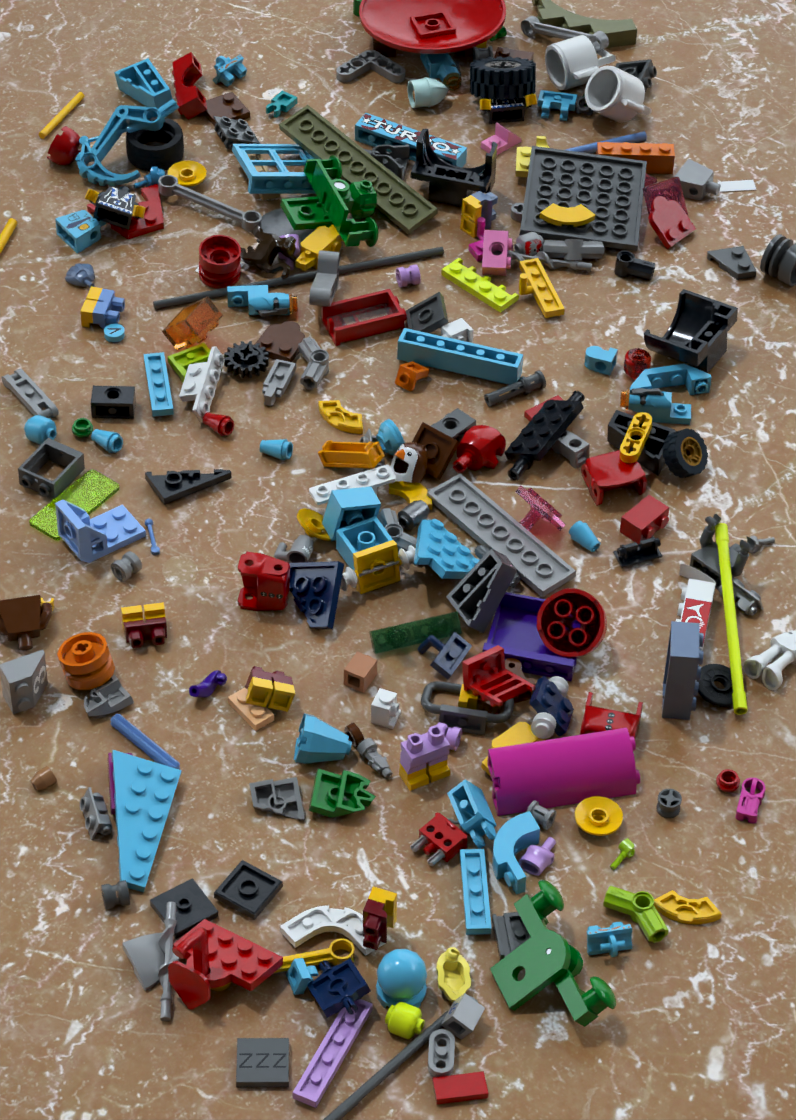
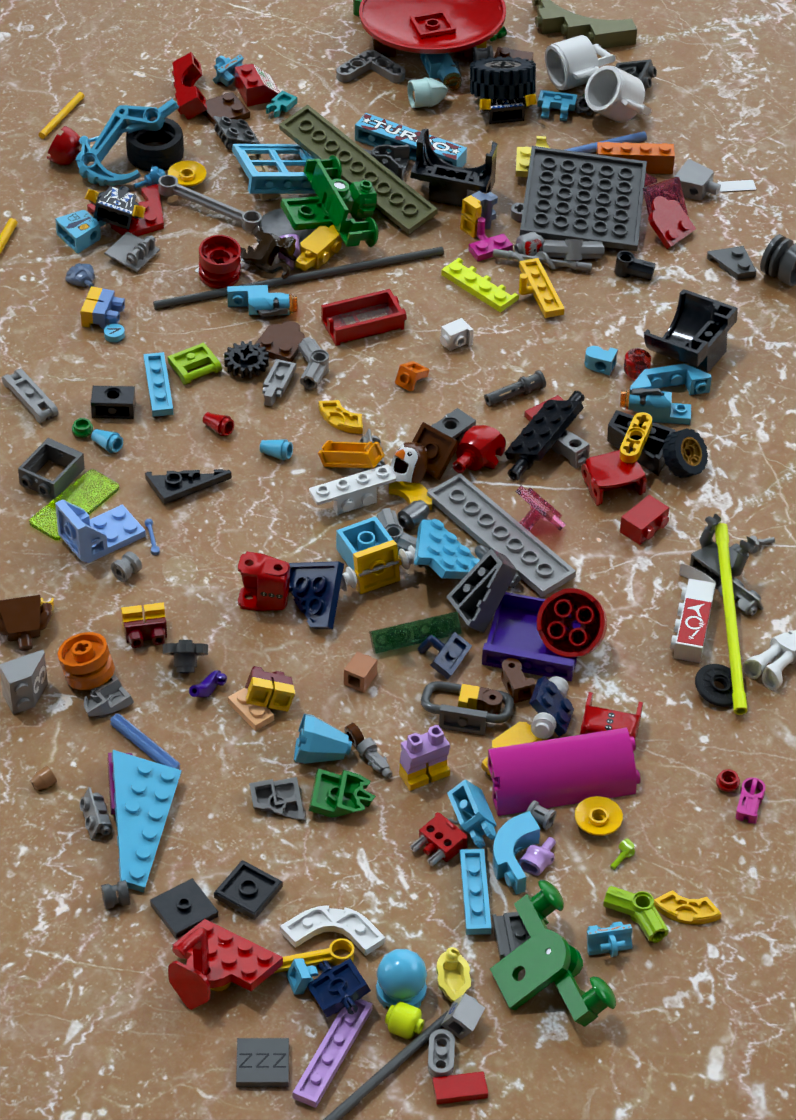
medium azure head [24,415,57,445] -> none
medium azure wedge [114,58,172,109] -> none
light grey brick [122,933,173,991] -> none
light grey piece [158,901,179,1021] -> none
clear orange piece [162,297,223,350] -> none
white bracket [179,346,225,423] -> none
light grey piece [274,535,314,563] -> none
yellow dish [297,508,331,541] -> none
light grey beam [309,250,340,307] -> none
medium azure brick [322,486,381,541] -> none
dark red hips [363,886,397,950] -> none
white brick [371,688,401,729] -> none
medium azure piece [376,419,405,456] -> none
lavender wheel [396,264,421,287] -> none
medium azure brick [397,328,523,385] -> none
dark grey hinge [406,292,449,333] -> none
lavender wheel [437,722,462,751] -> none
red plate [462,645,535,707] -> none
bright pink slope [481,123,521,155] -> none
bright pink brick [482,230,512,276] -> none
light grey piece [521,16,609,52] -> none
yellow tile [539,203,595,227] -> none
medium azure cone [569,521,601,552] -> none
black hinge [613,537,662,568] -> none
dark grey wheel [656,789,682,818] -> none
sand blue piece [662,621,704,720] -> none
none -> light grey hinge [104,231,160,272]
none -> dark grey plant [163,640,208,673]
none -> red slope [235,64,280,107]

